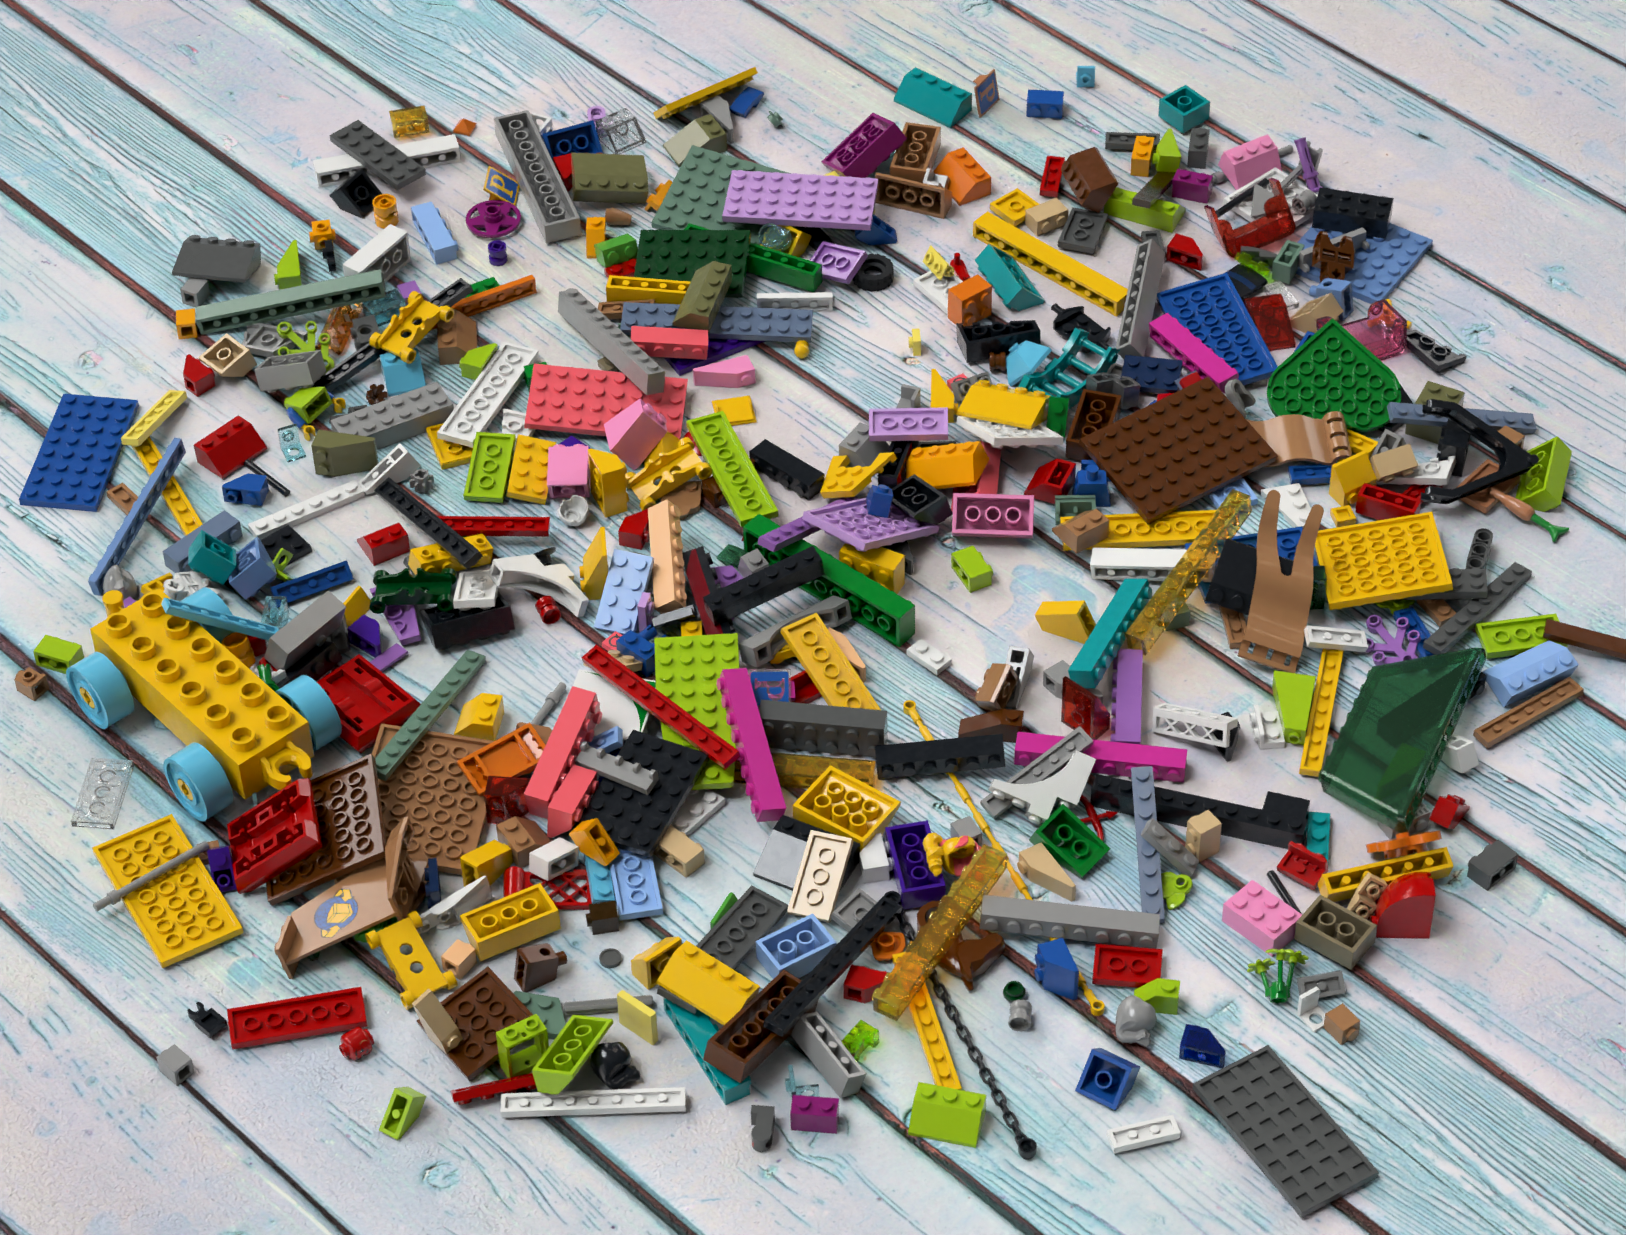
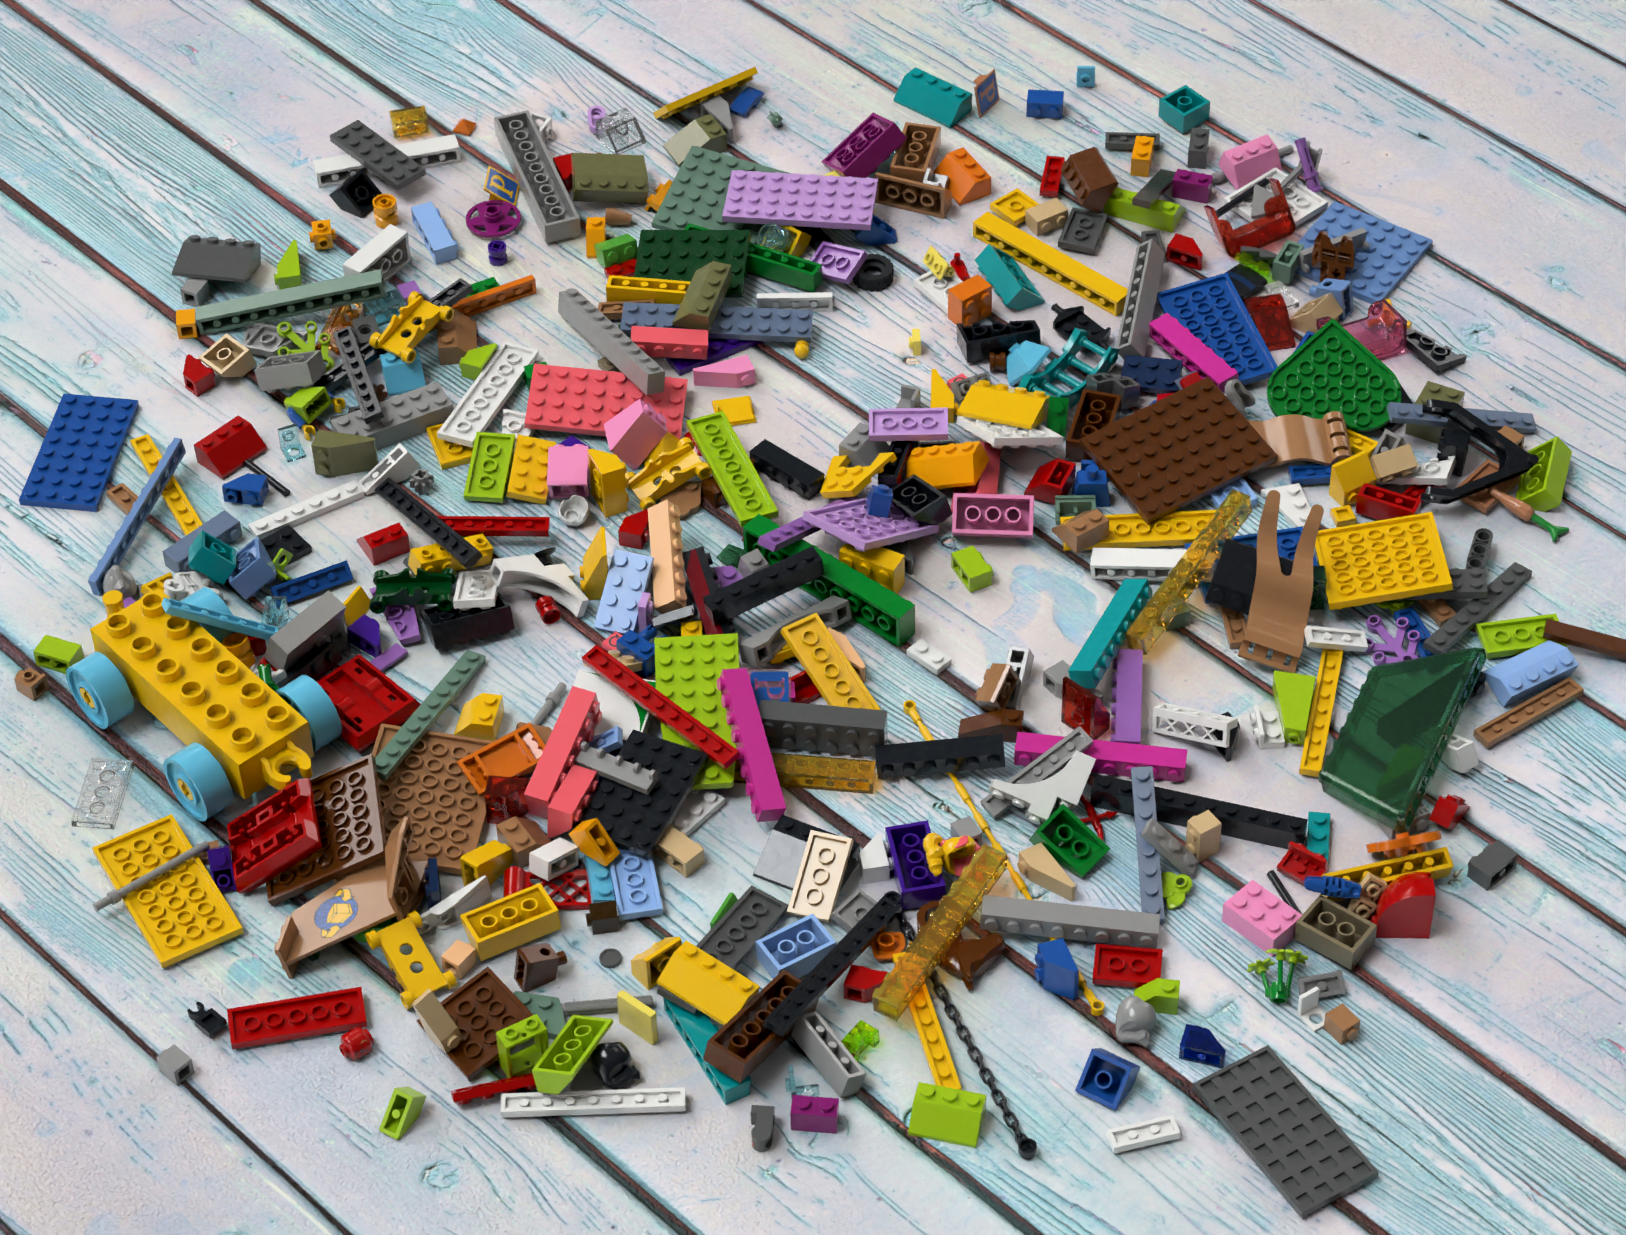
light yellow plate [121,390,187,447] -> none
black plate [322,239,336,272] -> none
blue slope [541,120,603,161] -> none
yellow slope [793,765,901,852] -> none
dark green plate [1003,981,1026,1002] -> none
light grey wheel [1008,1000,1032,1032] -> none
yellow slope [1035,600,1096,644] -> none
lime slope [1152,128,1181,172] -> none
black brick [1262,791,1310,819] -> none
light grey wheel [1292,189,1317,214] -> none
black brick [1312,187,1394,239] -> none
none -> plate [333,326,384,425]
none -> blue hinge [1303,875,1361,898]

